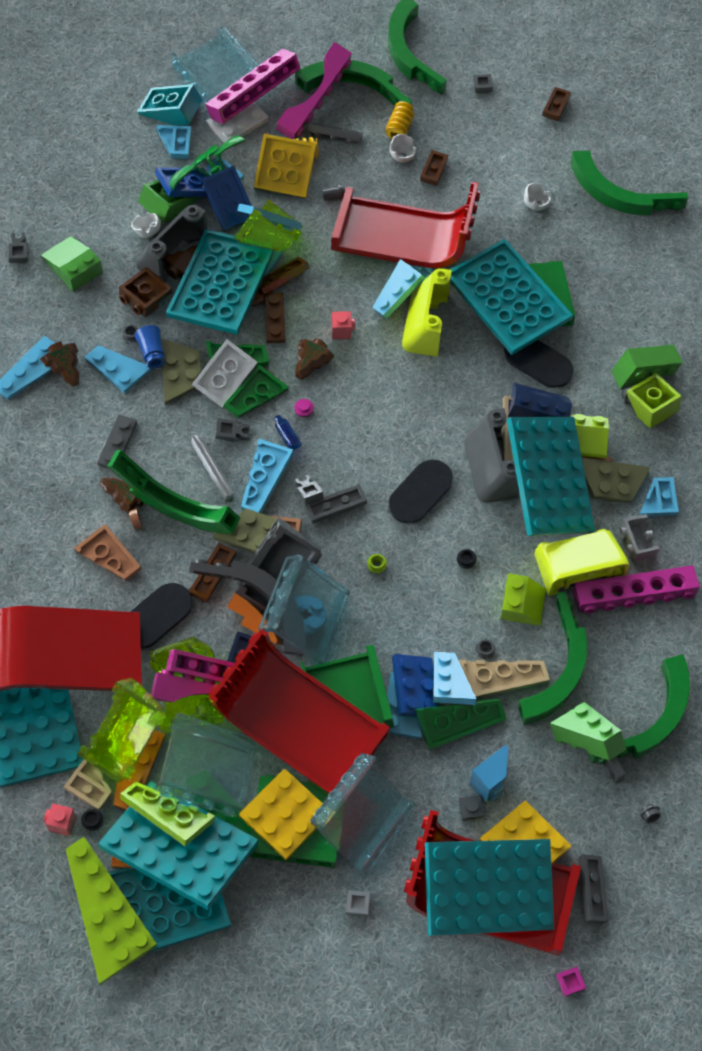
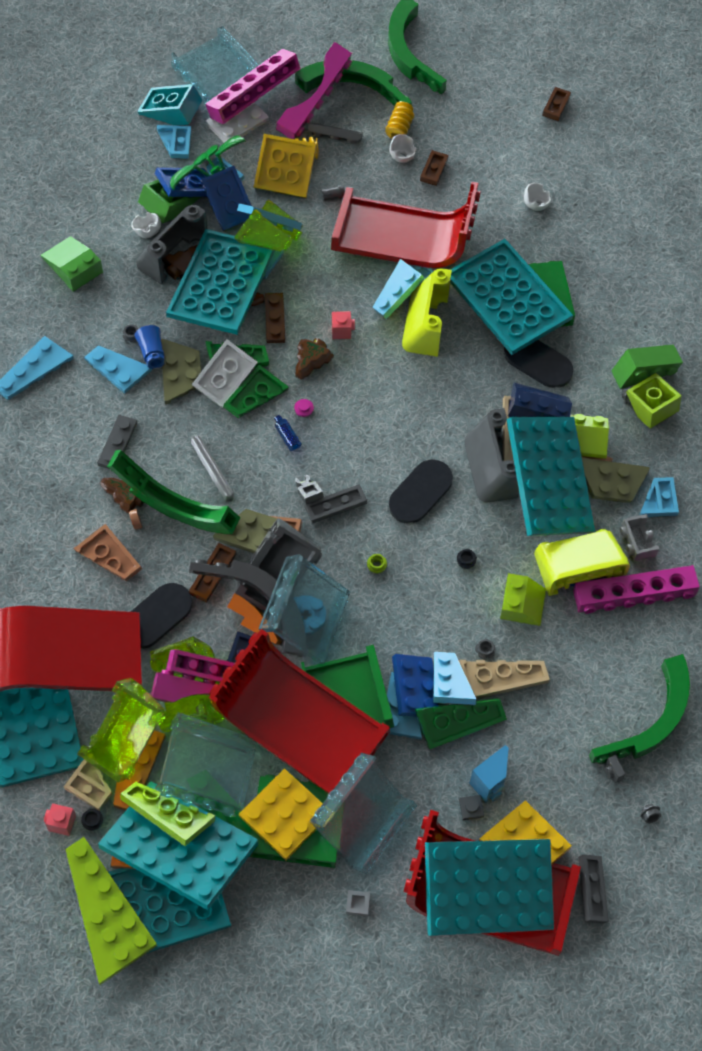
dark grey plate [9,232,28,263] -> none
reddish brown rock [40,341,79,387] -> none
reddish brown plate [119,267,172,318] -> none
dark grey plate [215,418,250,441] -> none
medium azure wing [241,439,294,514] -> none
reddish brown plate [258,256,310,295] -> none
dark grey plate [473,74,493,93] -> none
green arch [518,592,587,725] -> none
bright green wedge [550,702,627,760] -> none
dark pink plate [556,967,586,997] -> none
green arch [570,150,688,216] -> none

